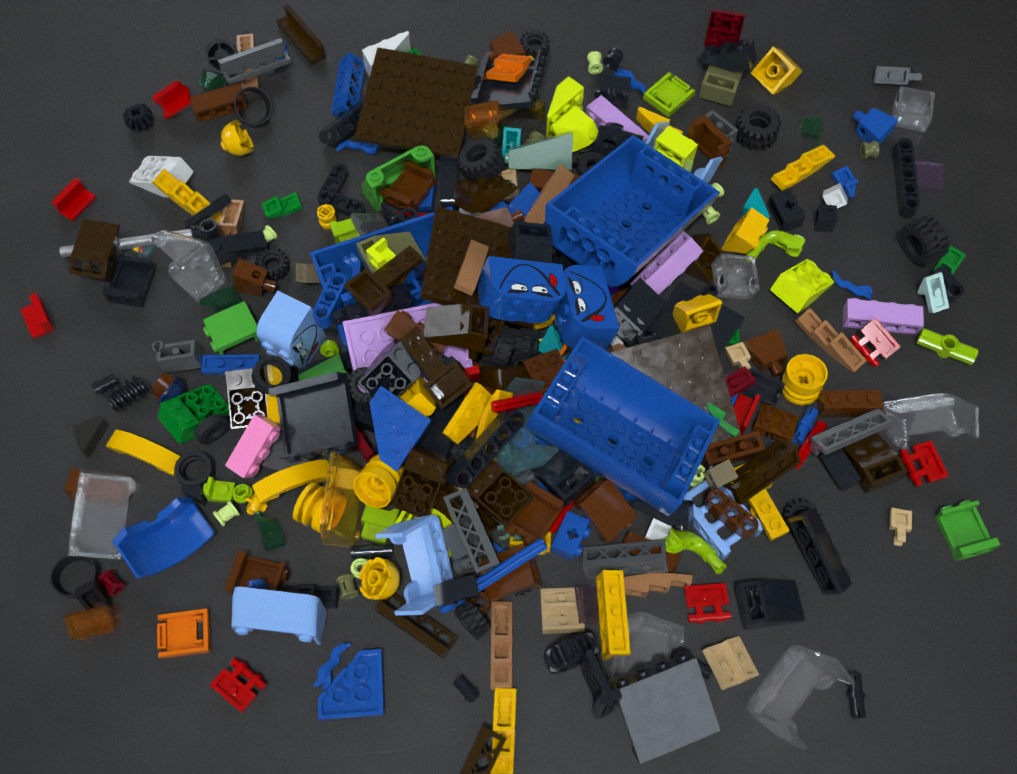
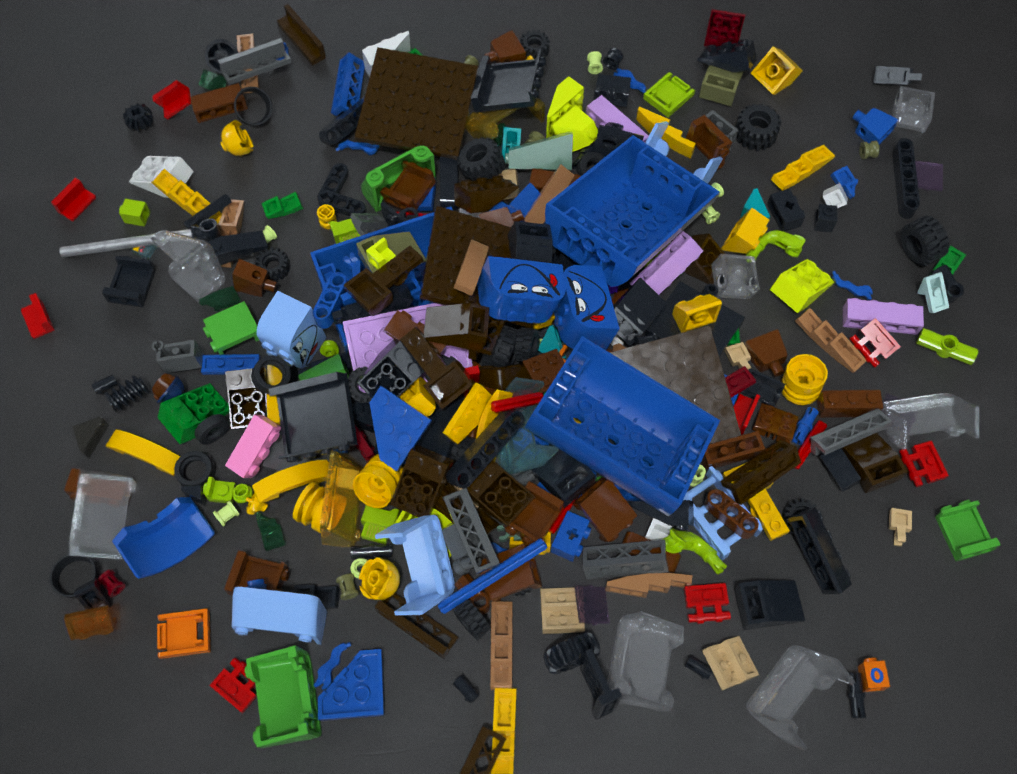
dark brown slope [69,219,120,279] -> none
dark tan panel [295,263,320,283] -> none
black slope [433,575,479,607] -> none
clear orange bracket [465,100,503,128] -> none
orange slope [486,54,532,82] -> none
yellow fence [596,570,631,660] -> none
panel [609,652,721,764] -> none
neon yellow slope [654,126,698,172] -> none
dark tan panel [703,459,738,490] -> none
green slope [704,403,740,438] -> none
clear green panel [800,116,823,143] -> none
none -> lime brick [119,199,150,227]
none -> bright green windscreen [245,646,321,748]
none -> orange brick [858,658,890,692]

